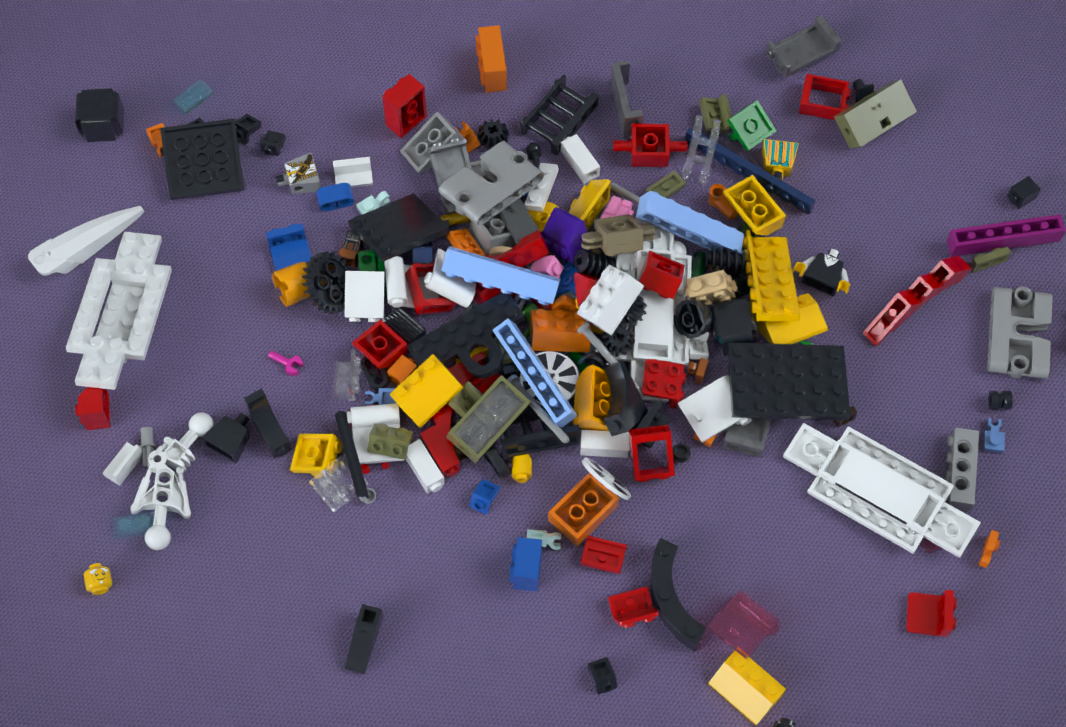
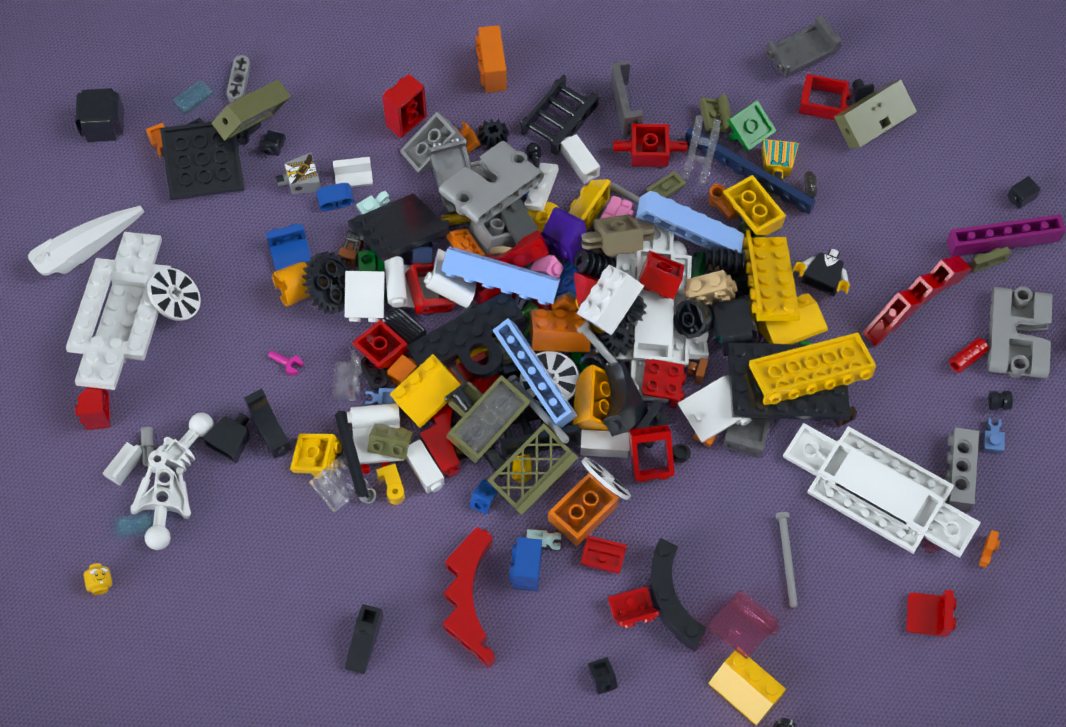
none -> white piece [147,268,200,321]
none -> olive brick [212,79,291,141]
none -> light grey beam [227,55,251,103]
none -> yellow leg [376,464,405,505]
none -> red arch [443,526,495,668]
none -> black bracket [444,366,474,412]
none -> olive fence [487,423,578,515]
none -> yellow bracket [749,332,876,405]
none -> light grey bar [775,512,798,608]
none -> clear smoke gear [804,171,817,199]
none -> red axle [949,337,989,373]

